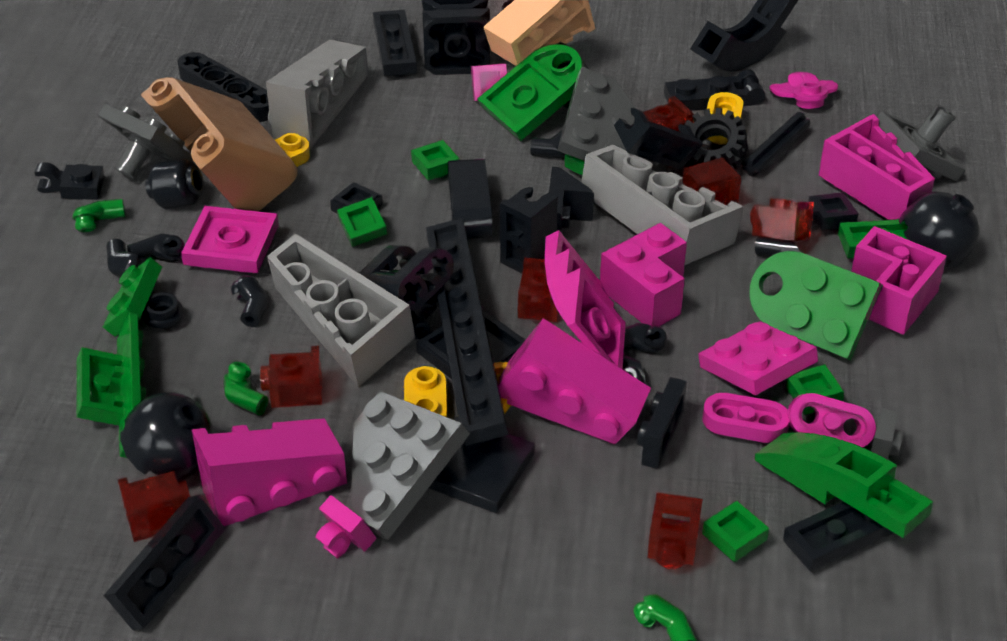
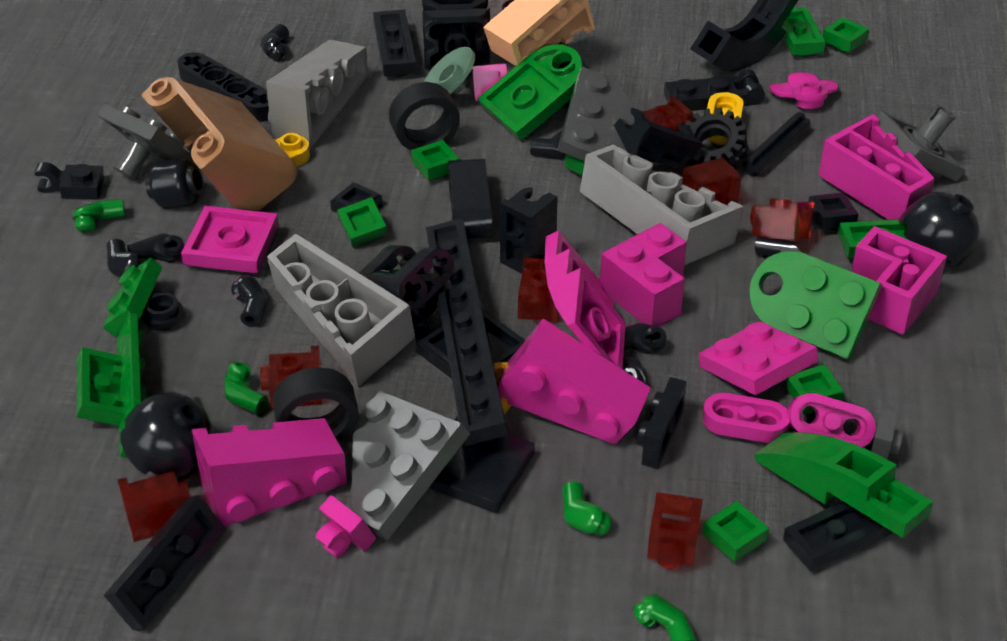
yellow plate [404,366,447,417] -> none
black slope [549,167,594,233] -> none
none -> black arm [260,24,289,60]
none -> black tyre [272,367,359,442]
none -> black tyre [389,82,460,151]
none -> sand green dish [424,47,475,94]
none -> green arm [562,482,612,536]
none -> green plate [781,7,825,56]
none -> green plate [823,17,869,53]

